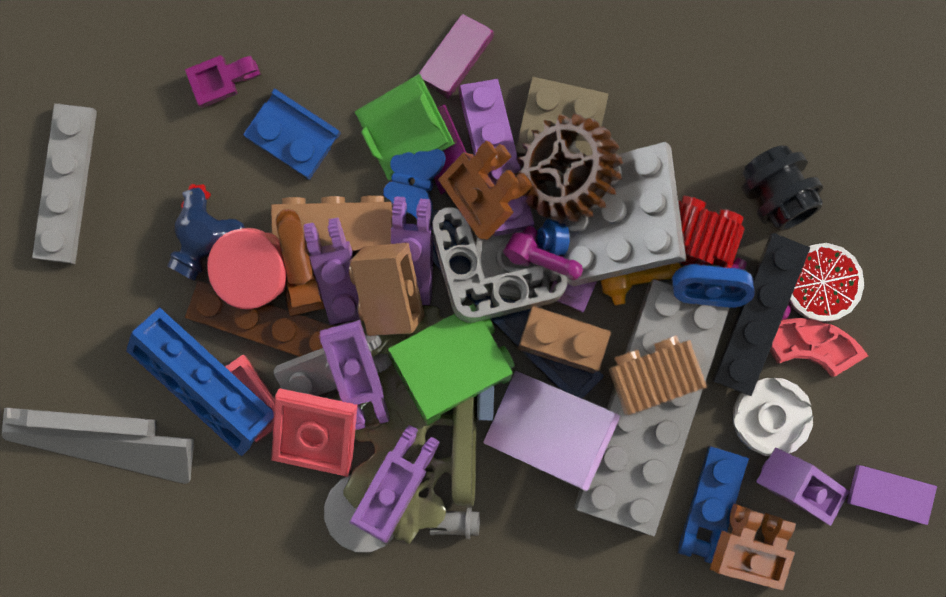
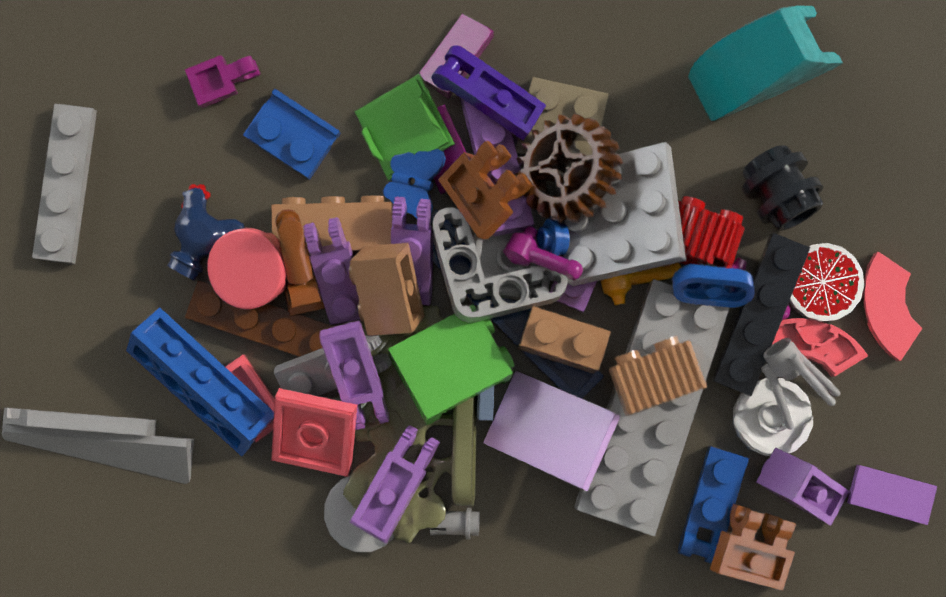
none -> dark purple plate [431,45,546,140]
none -> teal piece [688,6,843,121]
none -> light grey plant [761,338,840,430]
none -> coral tile [862,252,922,361]

